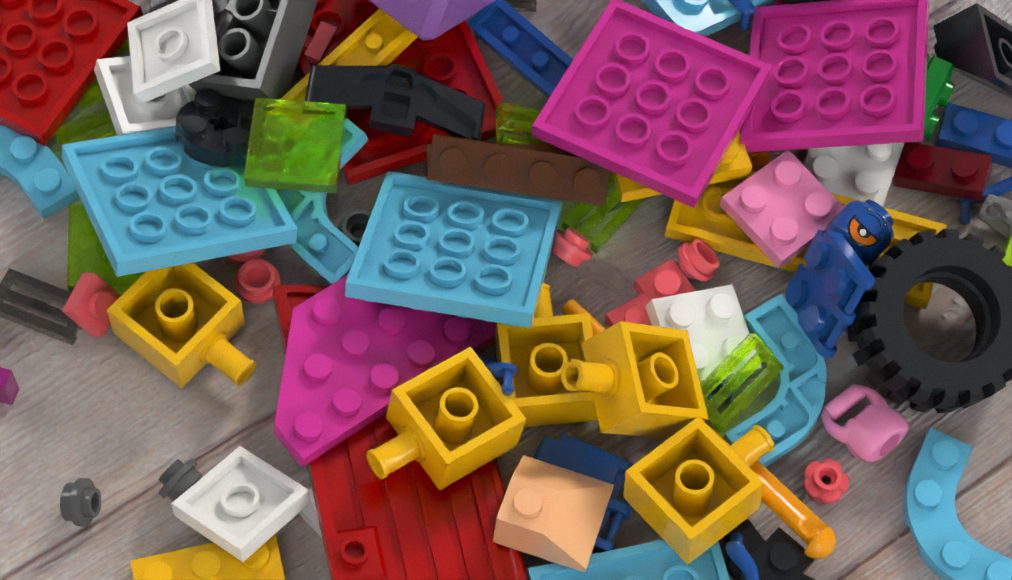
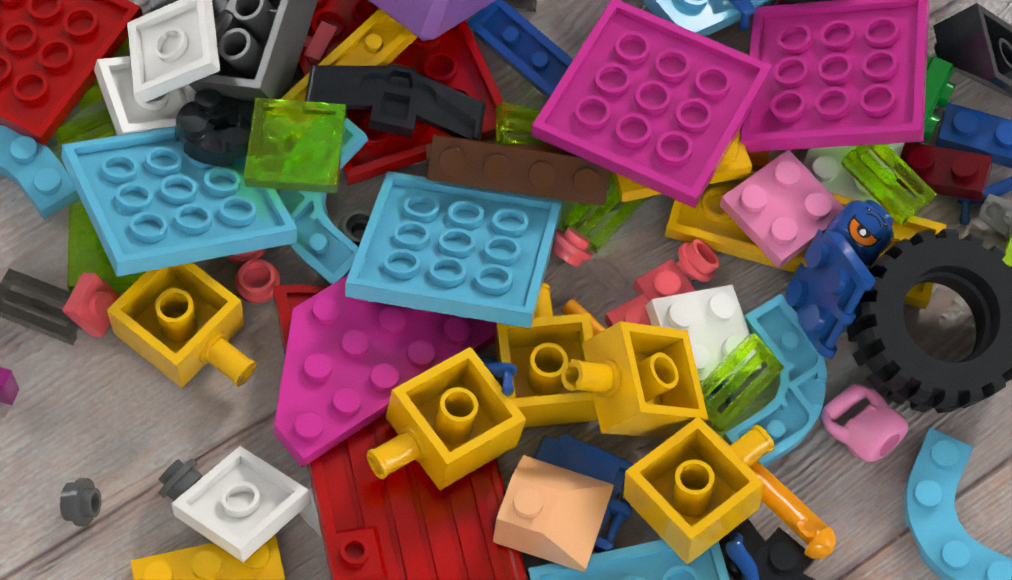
coral plate [803,459,849,504] -> none
none -> clear neon green tile [841,144,937,226]

